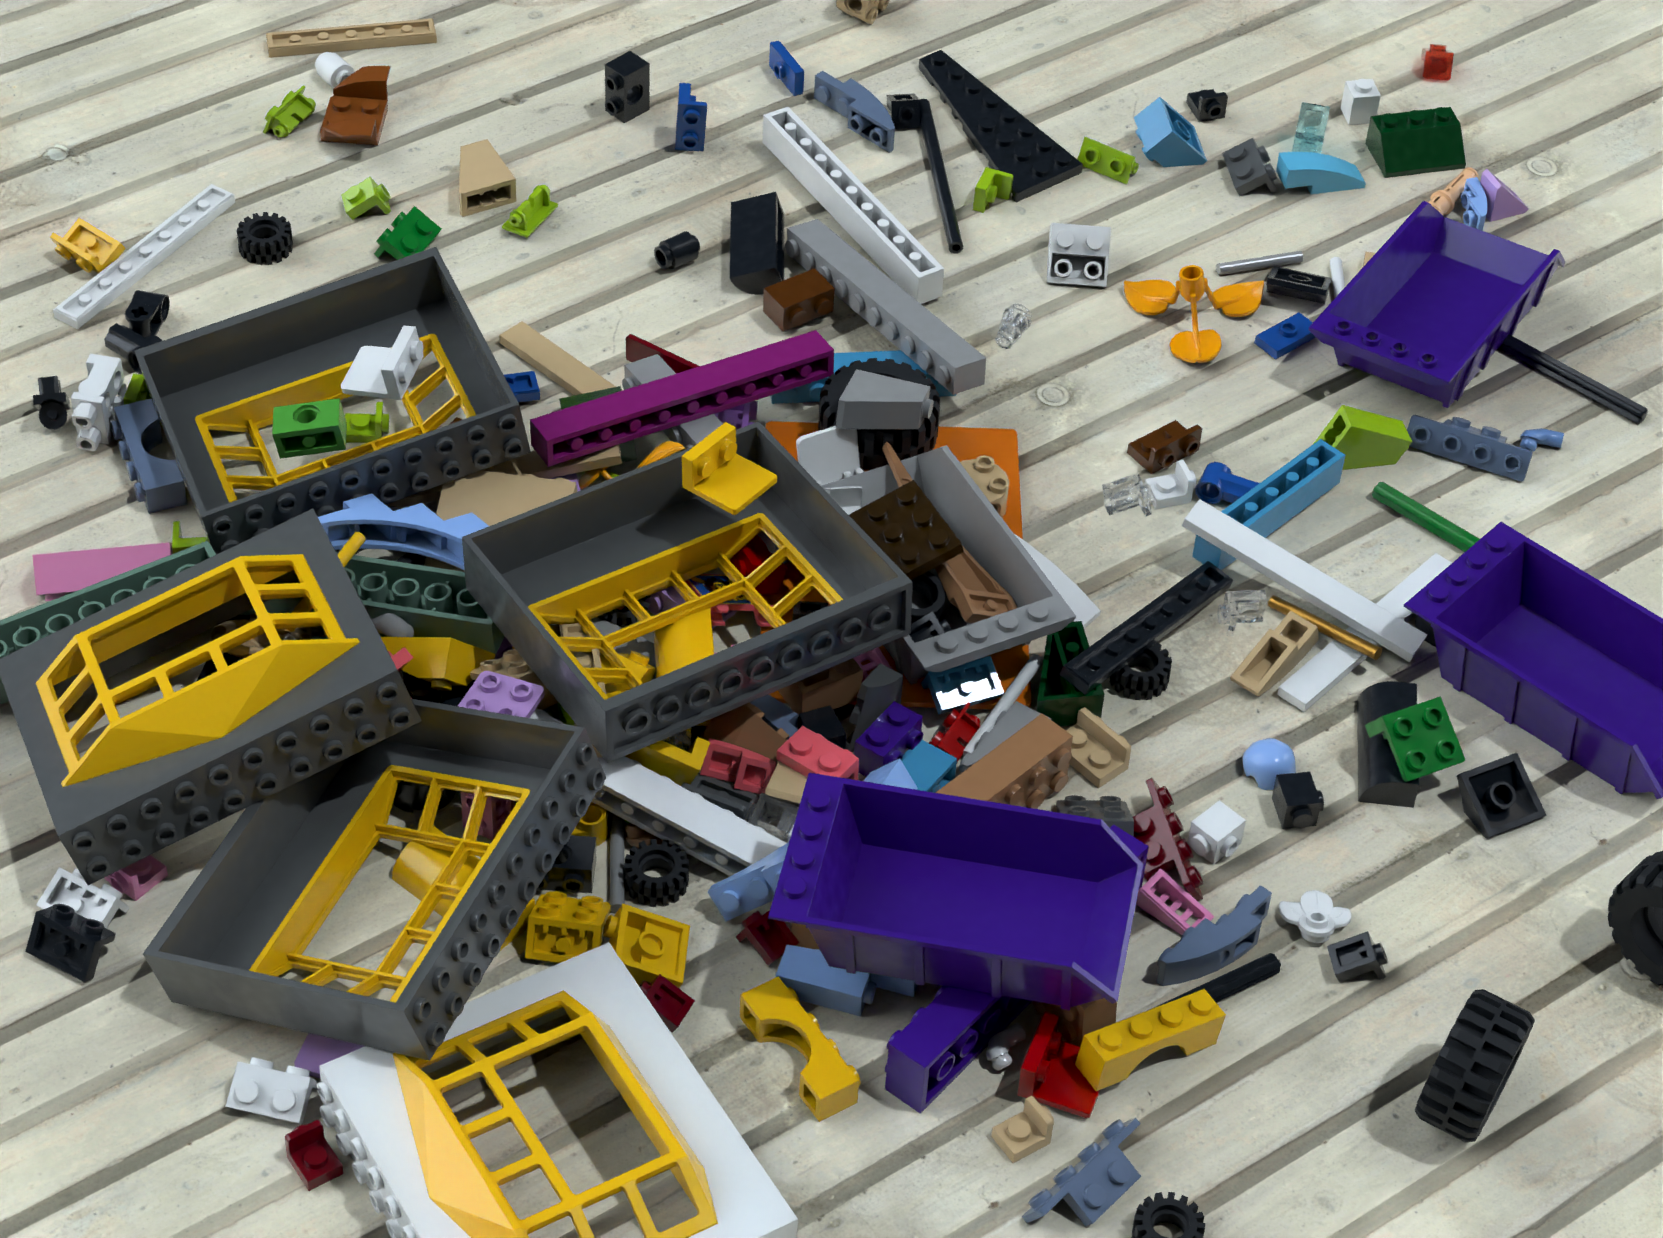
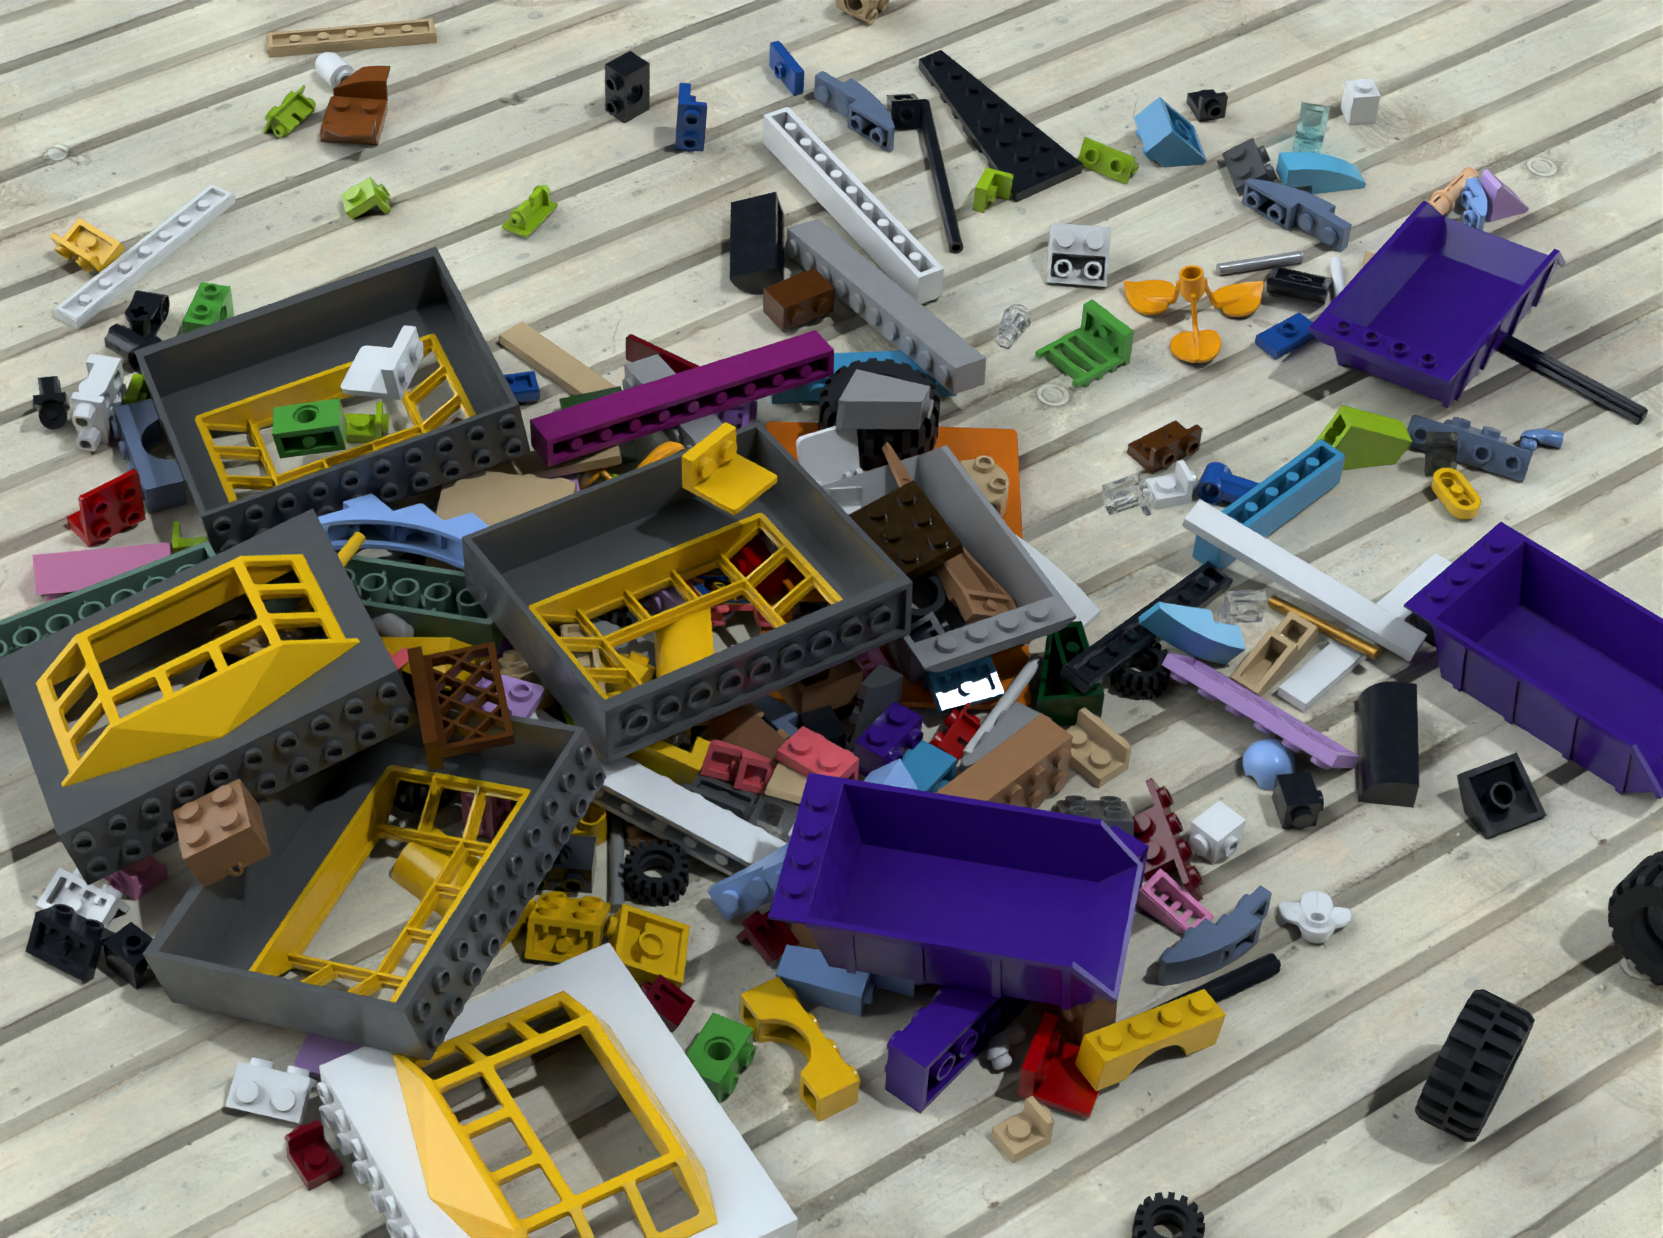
black tyre [237,212,293,265] -> none
green bracket [374,206,442,260] -> none
tan slope [459,139,516,217] -> none
black brick [654,231,700,269] -> none
sand blue bracket [1022,1118,1141,1226] -> none
black bracket [1327,931,1388,982] -> none
dark green slope [1365,107,1466,178] -> none
green bracket [1365,696,1465,782] -> none
green axle [1372,482,1480,552] -> none
clear red bracket [1421,44,1454,81] -> none
none -> red bracket [67,469,146,548]
none -> black brick [103,922,156,990]
none -> medium nougat brick [173,778,271,887]
none -> bright green brick [182,282,234,333]
none -> reddish brown fence [407,642,515,771]
none -> bright green brick [686,1012,756,1104]
none -> bright green plate [1035,299,1134,388]
none -> medium azure slope [1138,602,1246,664]
none -> lavender plate [1162,653,1360,771]
none -> sand blue slope [1242,178,1352,252]
none -> clear smoke bracket [1425,432,1458,477]
none -> yellow plate [1431,468,1481,519]

